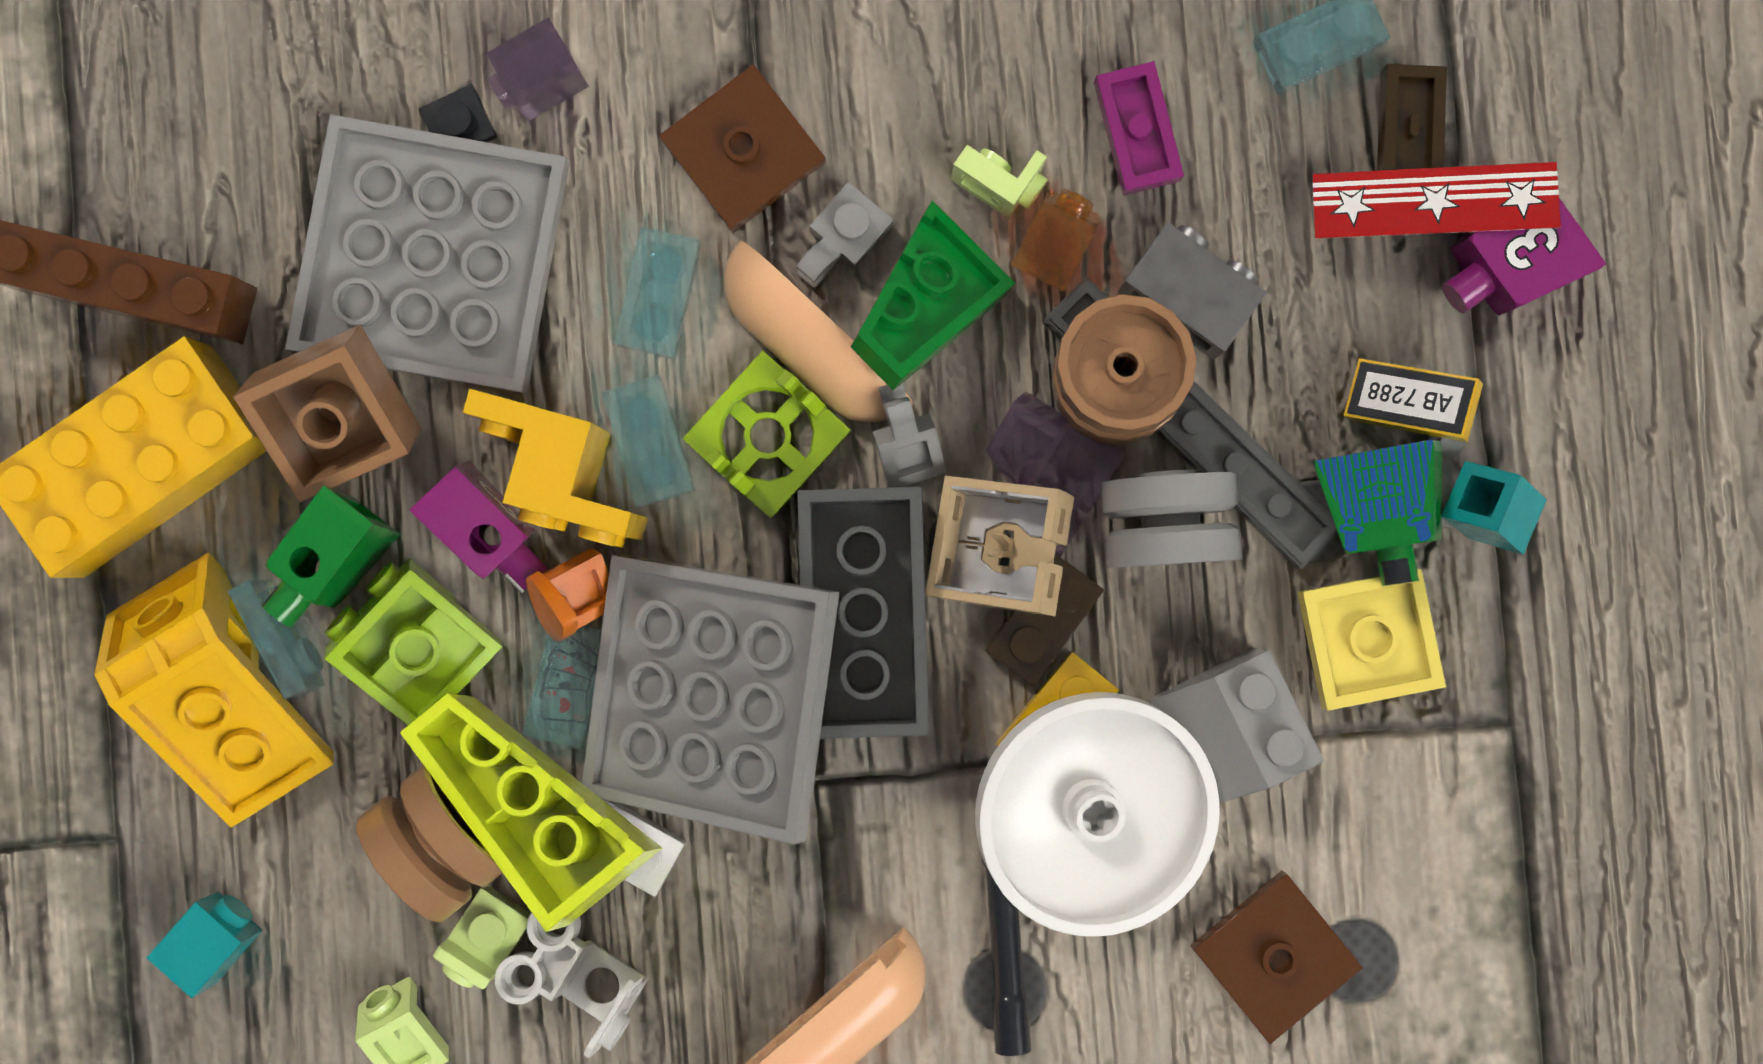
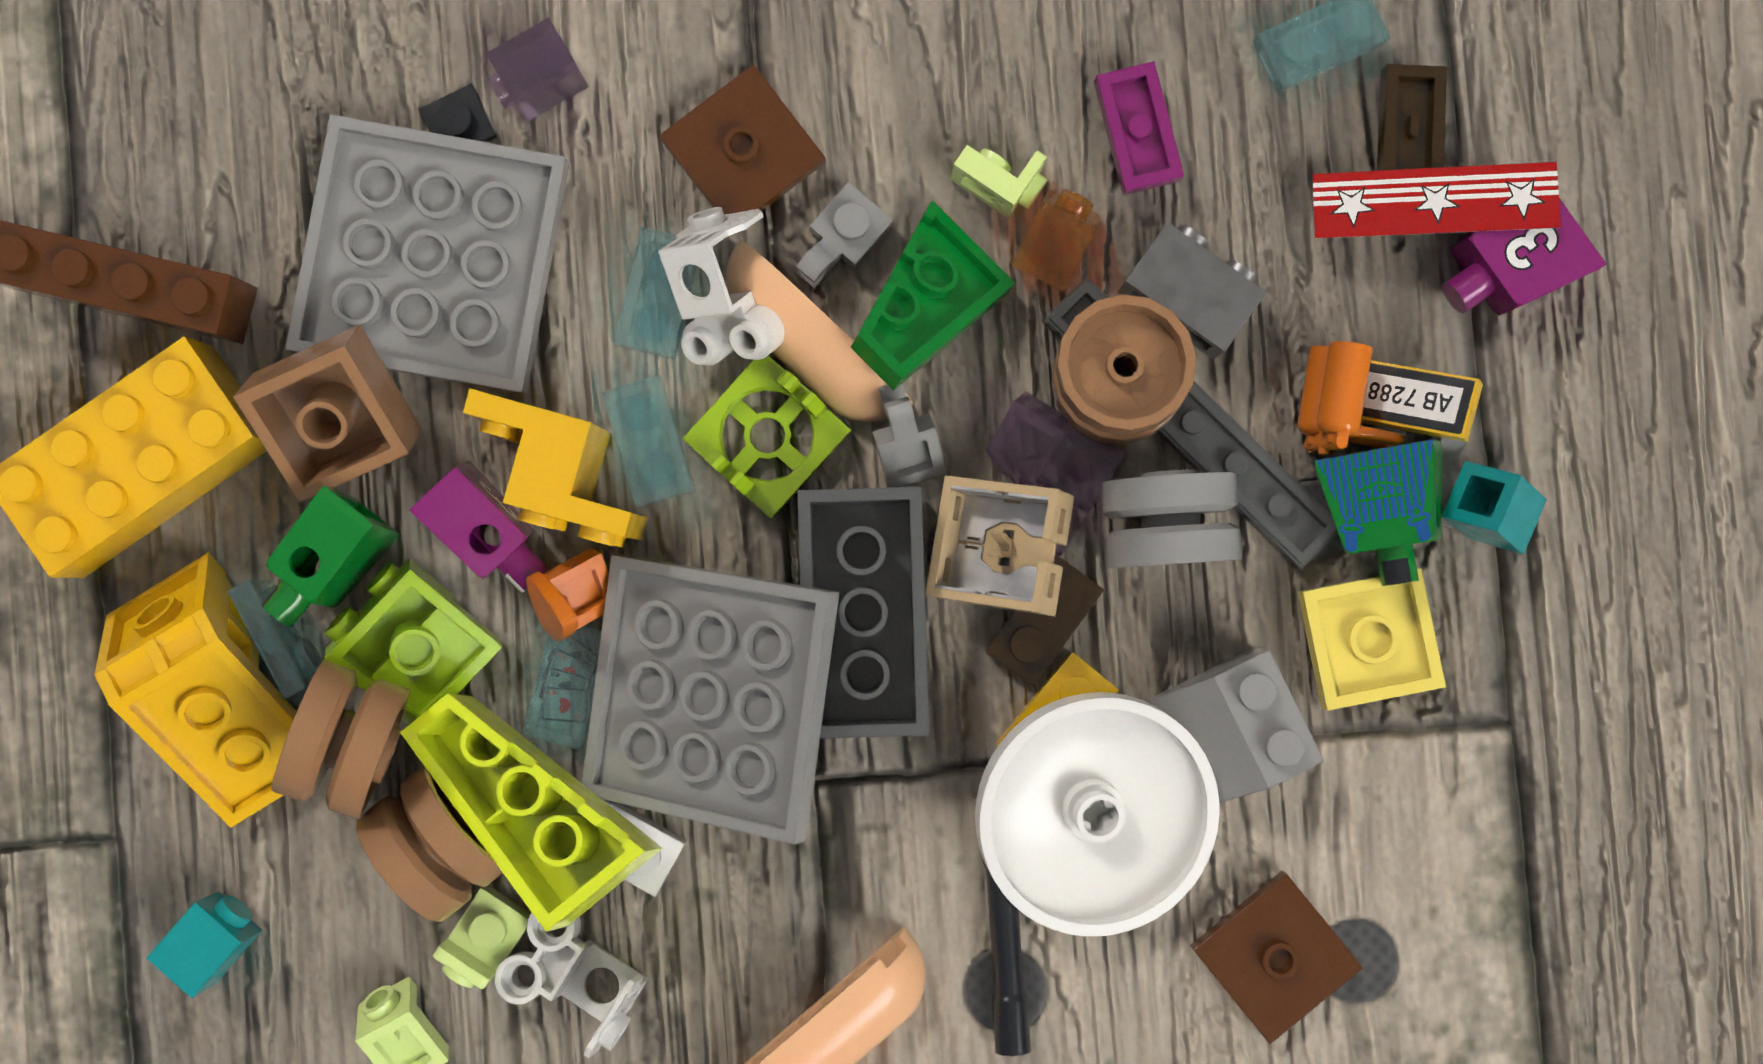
none -> medium nougat wheel [271,660,410,820]
none -> white piece [658,207,785,365]
none -> orange piece [1298,341,1406,456]

